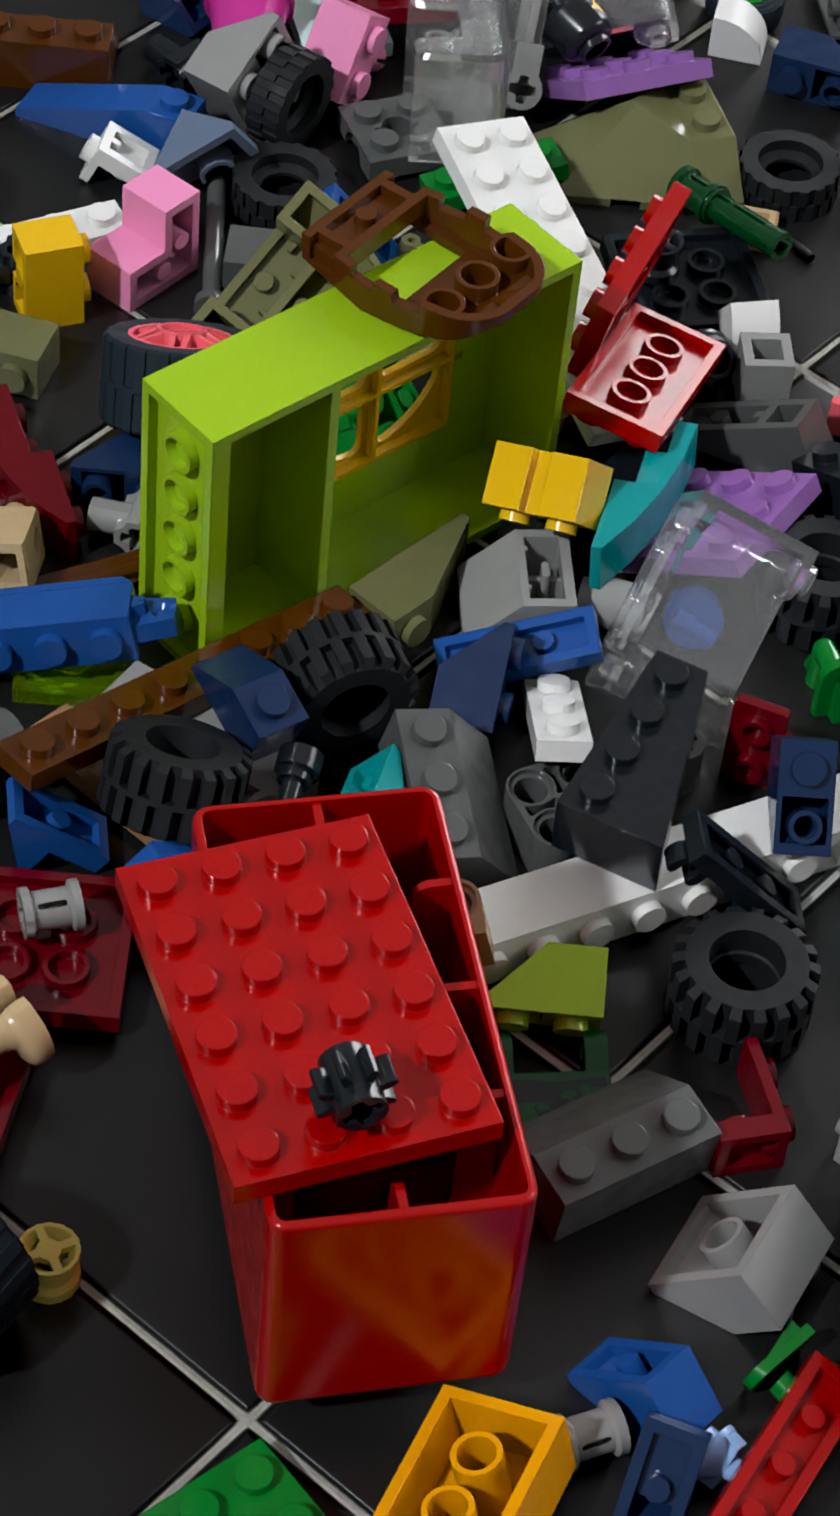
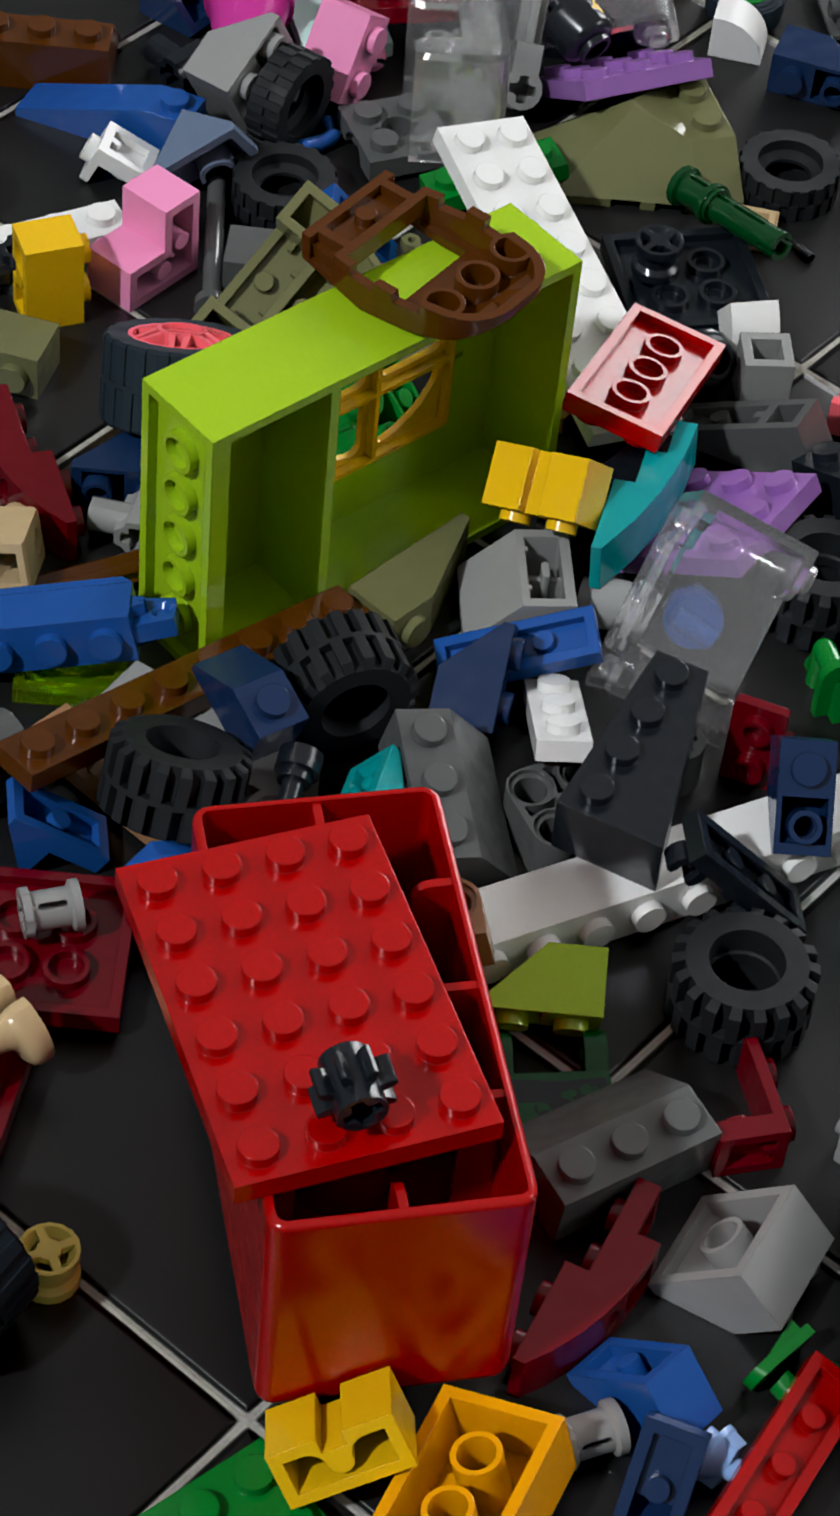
red plate [567,181,692,377] -> none
none -> yellow brick [264,1365,418,1510]
none -> blue piece [296,115,341,153]
none -> dark red slope [506,1177,662,1398]

